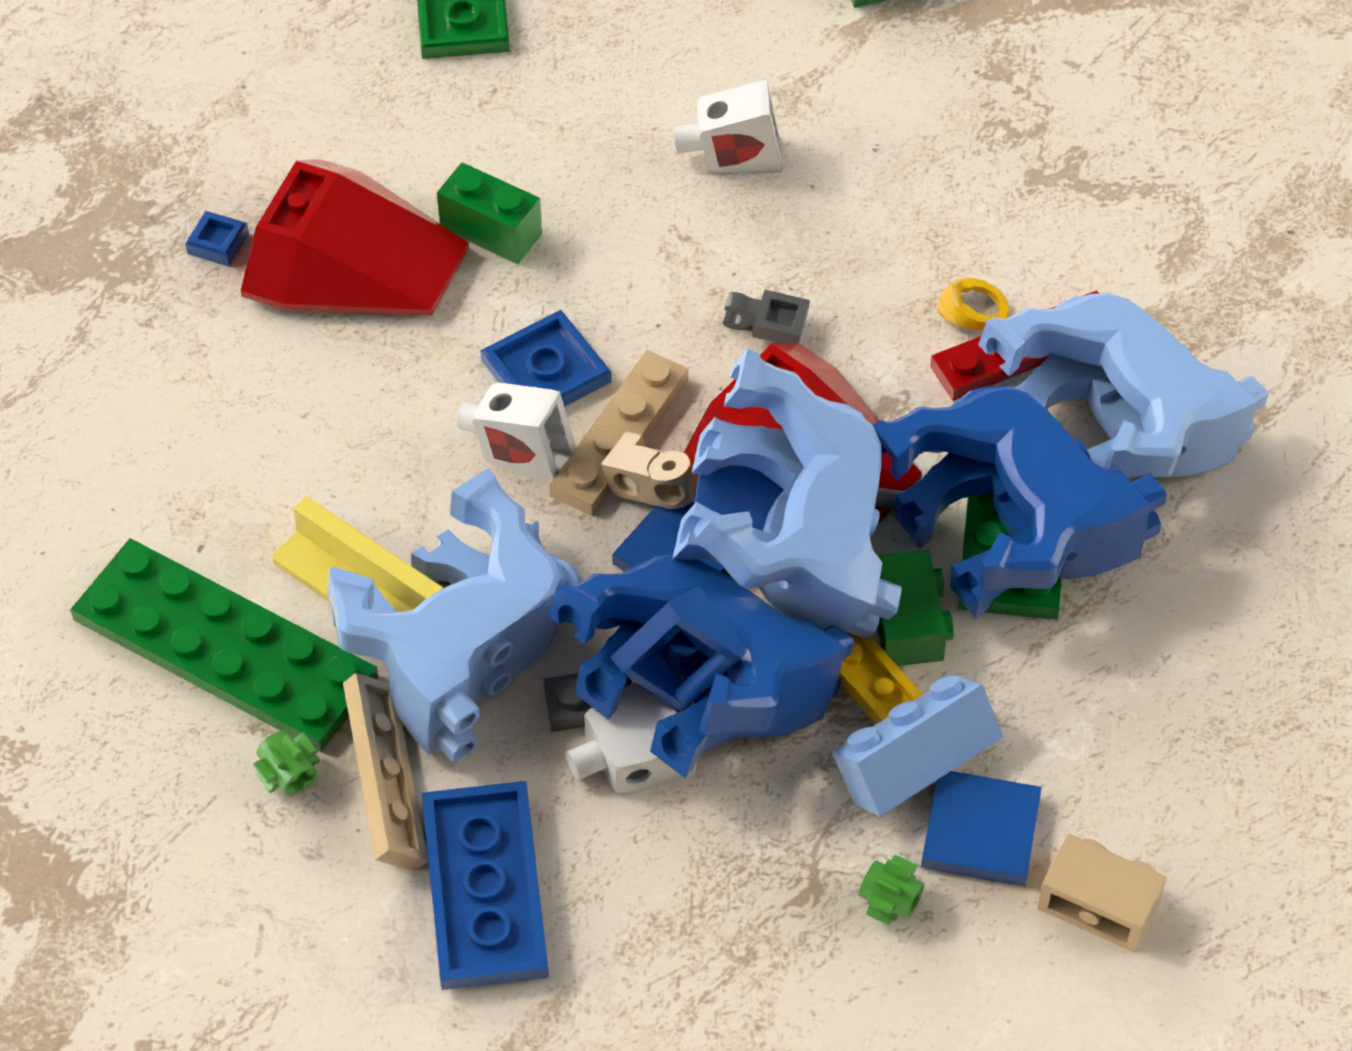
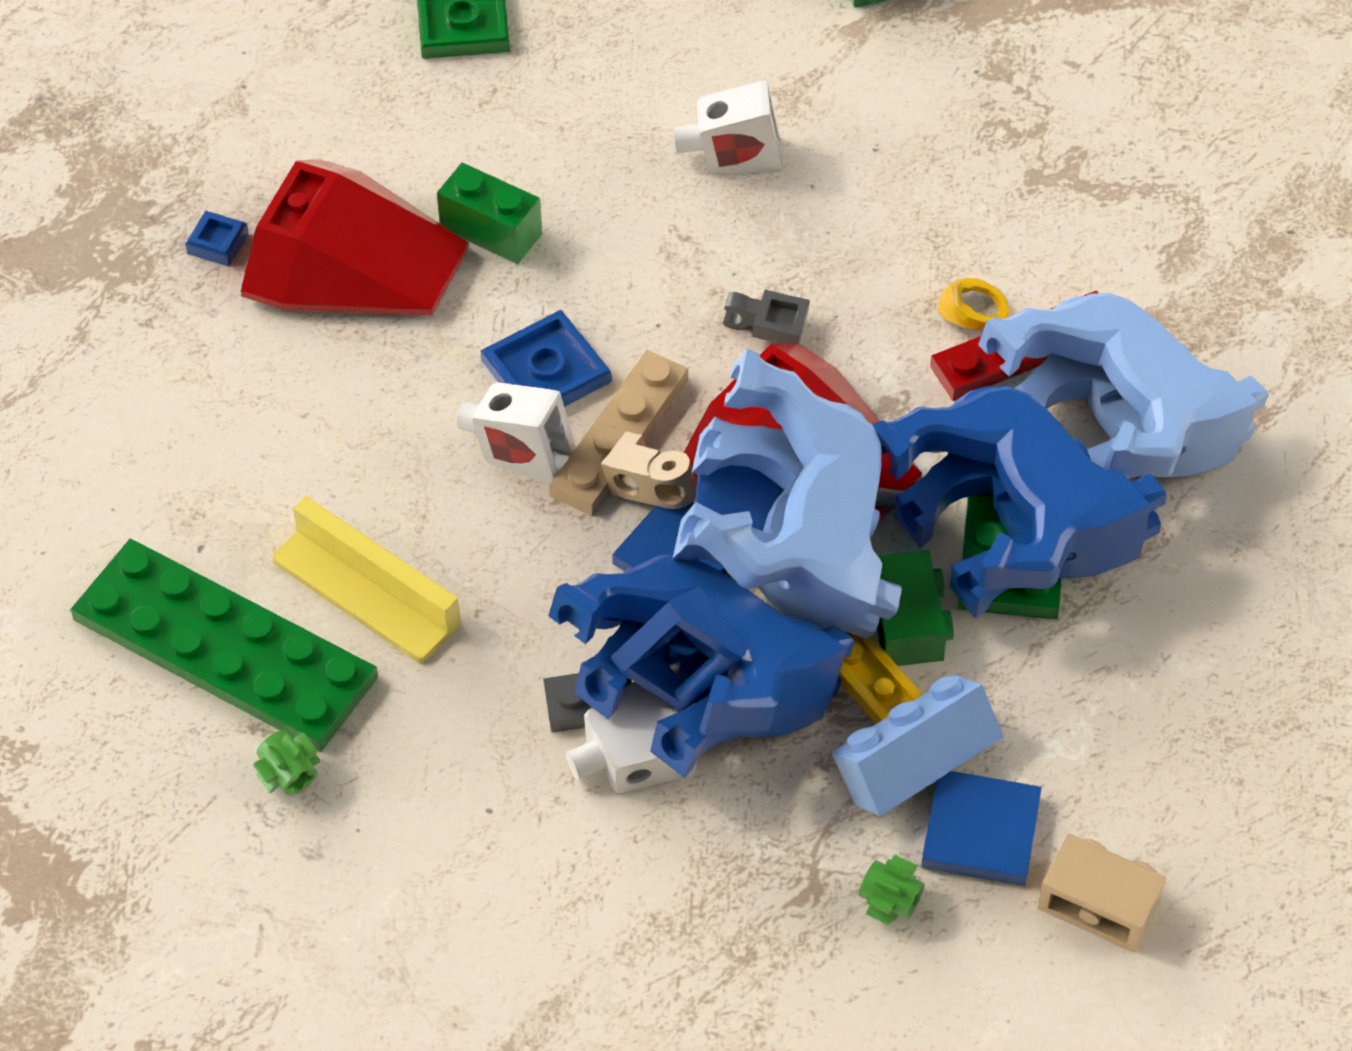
light blue piece [328,468,583,763] -> none
tan plate [343,673,429,871] -> none
blue plate [422,781,549,990] -> none

